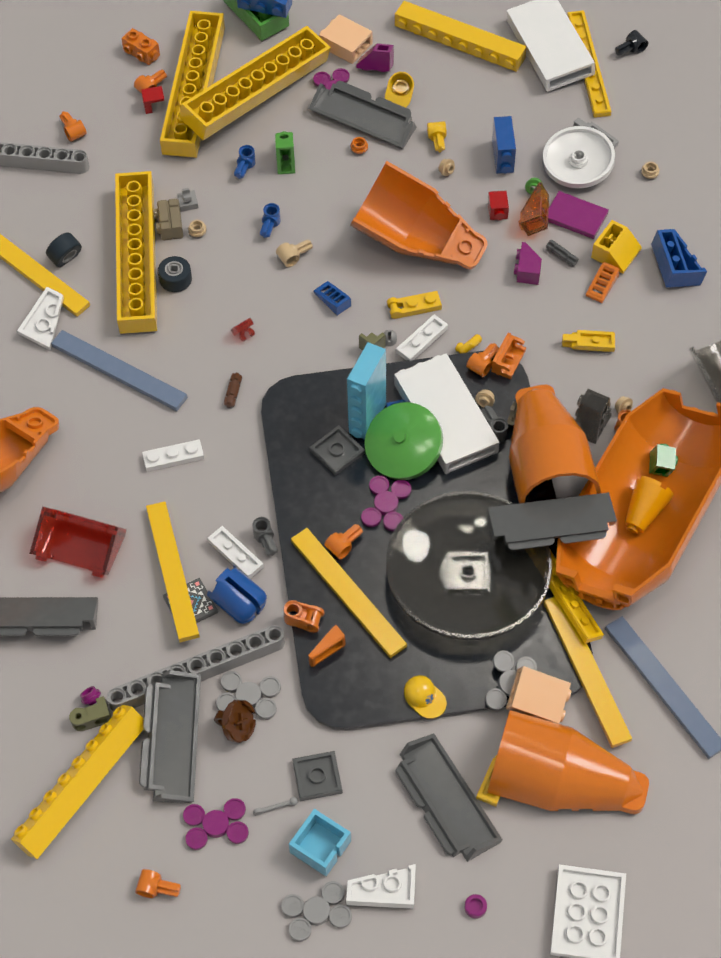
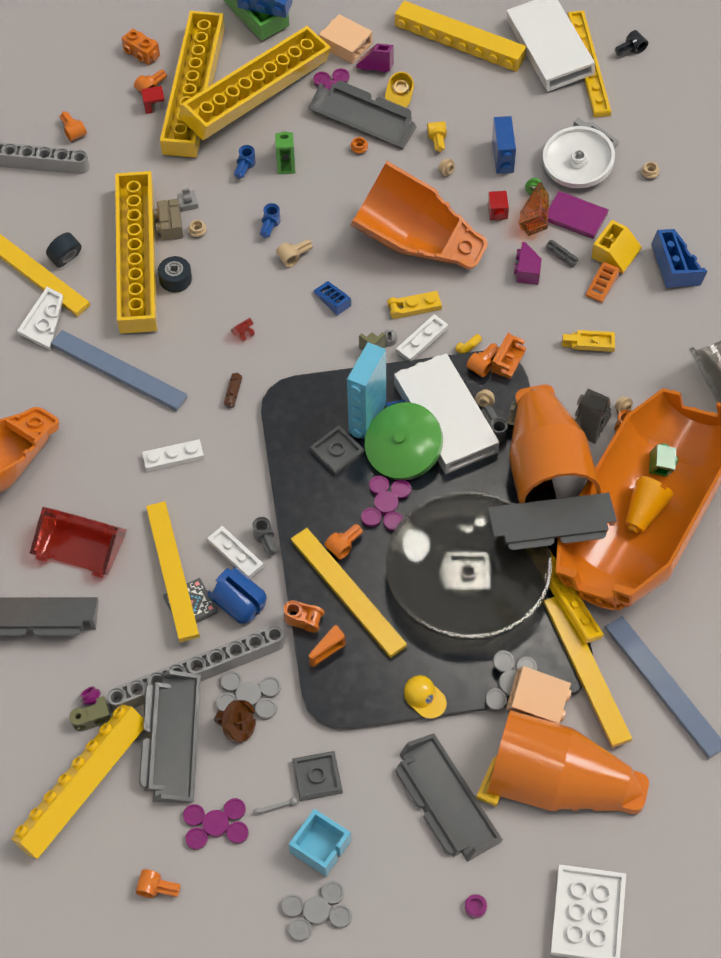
white wing [346,864,416,909] -> none

